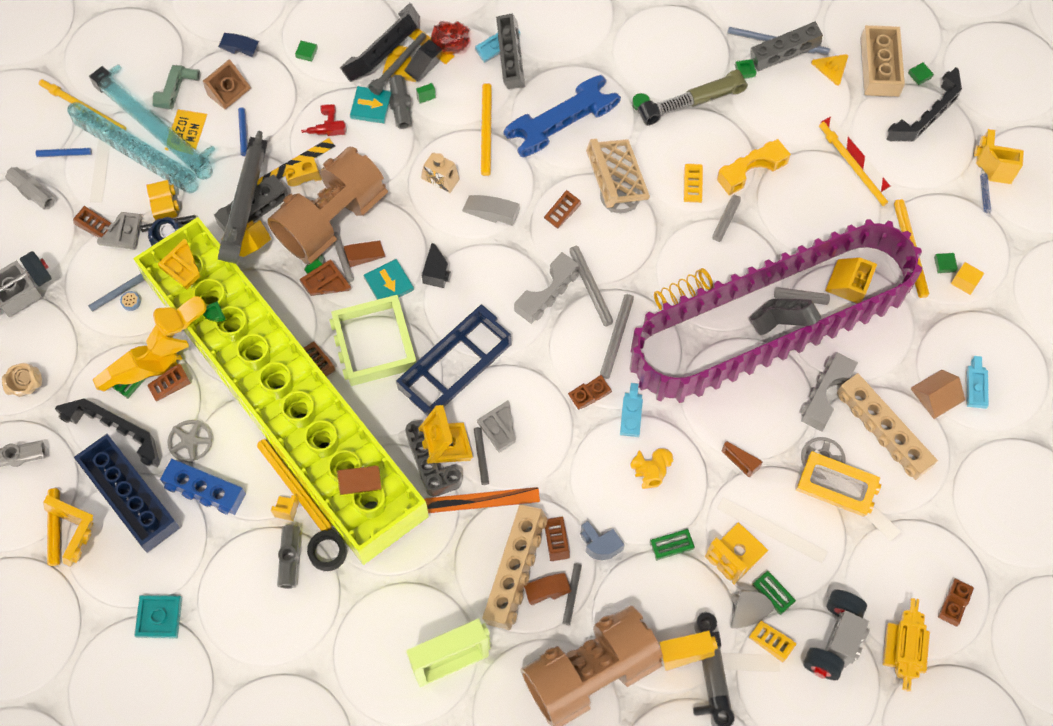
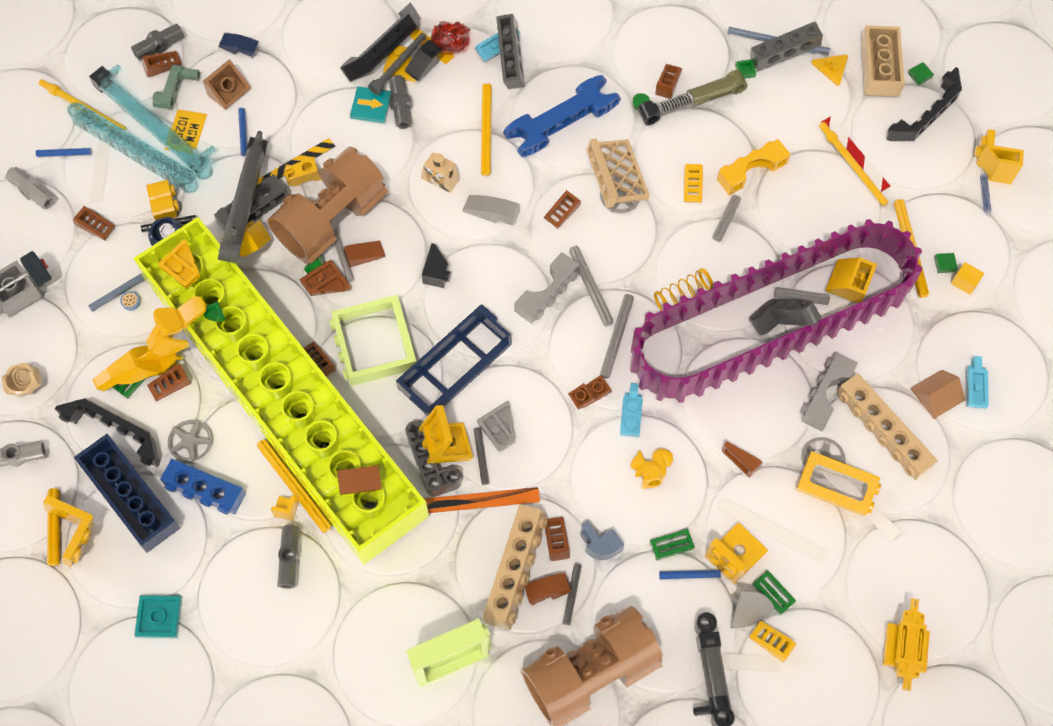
light grey wing [97,212,141,249] -> none
green tile [295,40,318,62] -> none
red piece [301,104,346,136] -> none
black tyre [307,530,347,571] -> none
teal tile [363,259,414,300] -> none
green tile [416,83,436,104] -> none
yellow slope [659,631,718,671] -> none
brick [803,590,870,681] -> none
dark orange slope [938,578,974,627] -> none
none -> dark grey piece [130,24,184,60]
none -> dark orange slope [142,51,182,77]
none -> dark orange slope [655,64,682,99]
none -> blue bar [659,570,721,580]

